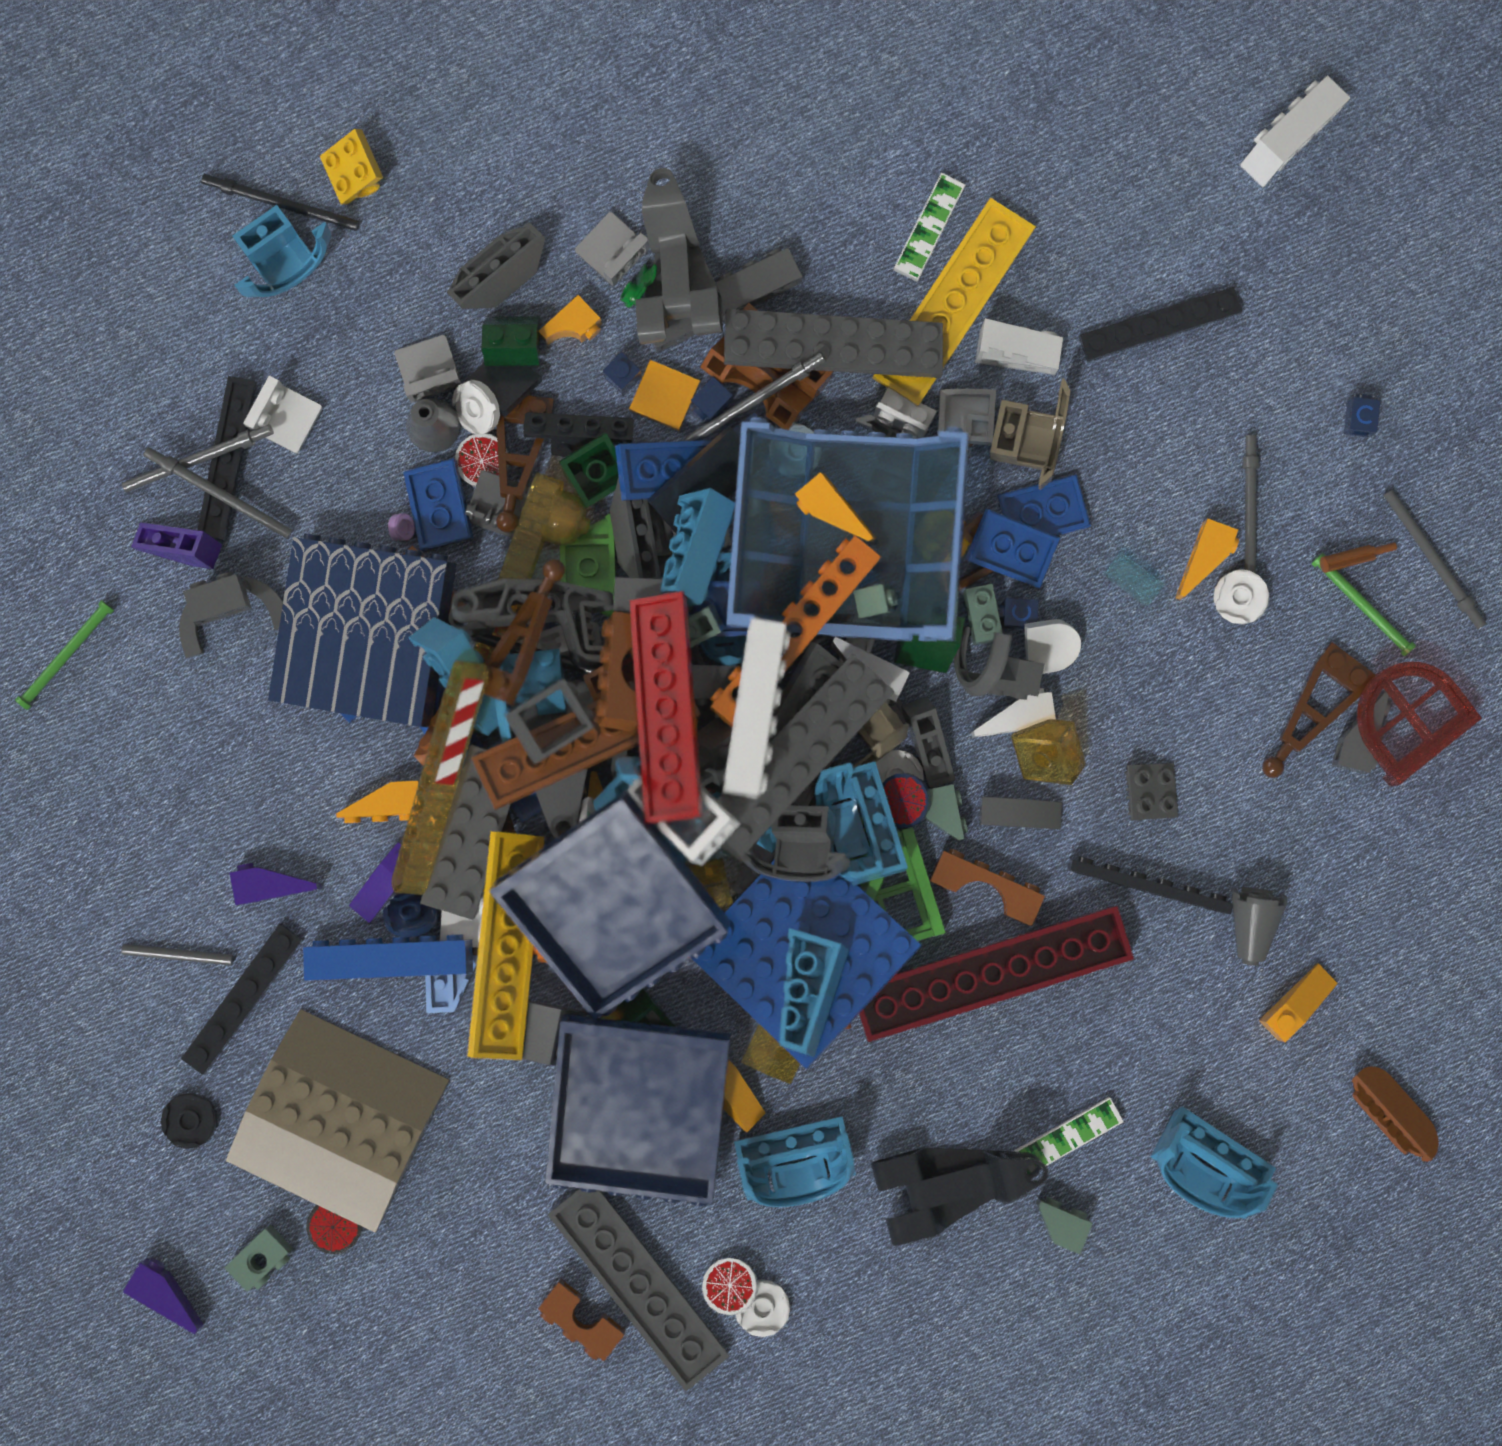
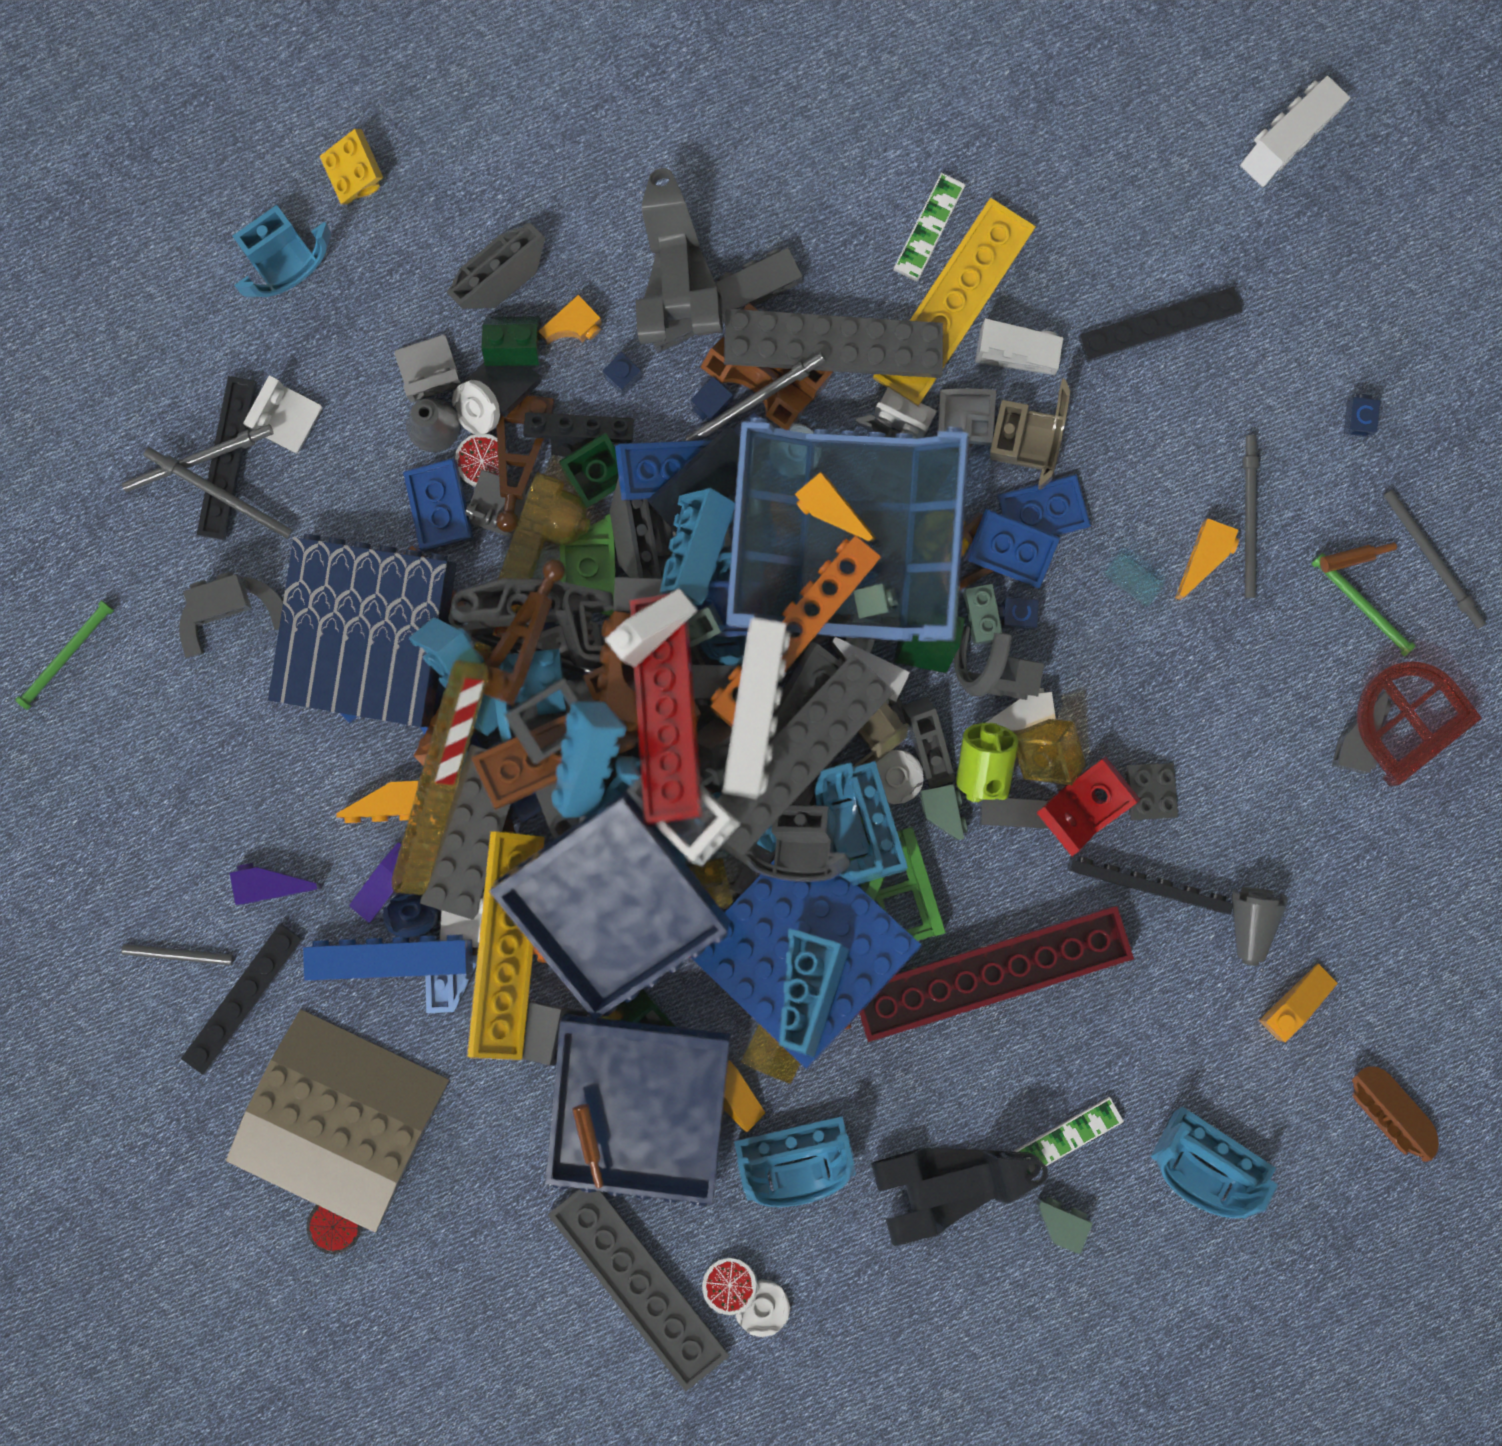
dark purple slope [123,1258,204,1335] -> none
dark purple slope [131,522,222,569] -> none
black tile [161,1093,218,1149] -> none
black bar [201,173,359,231] -> none
sand green brick [224,1225,293,1292] -> none
lavender tile [388,513,415,541] -> none
dark orange arch [538,1278,626,1362] -> none
light grey bracket [575,212,650,287] -> none
green plate [620,263,657,308] -> none
light orange tile [629,360,700,431] -> none
tile [882,773,931,828] -> none
dark orange arch [929,848,1045,926] -> none
white tile [1024,619,1081,674] -> none
white tile [1213,569,1270,625] -> none
reddish brown plate [1262,642,1376,778] -> none
none -> dark azure wedge [552,702,626,818]
none -> dark orange axle [572,1104,603,1188]
none -> white slope [605,589,697,667]
none -> lime cylinder [956,723,1019,802]
none -> red bracket [1037,756,1140,856]

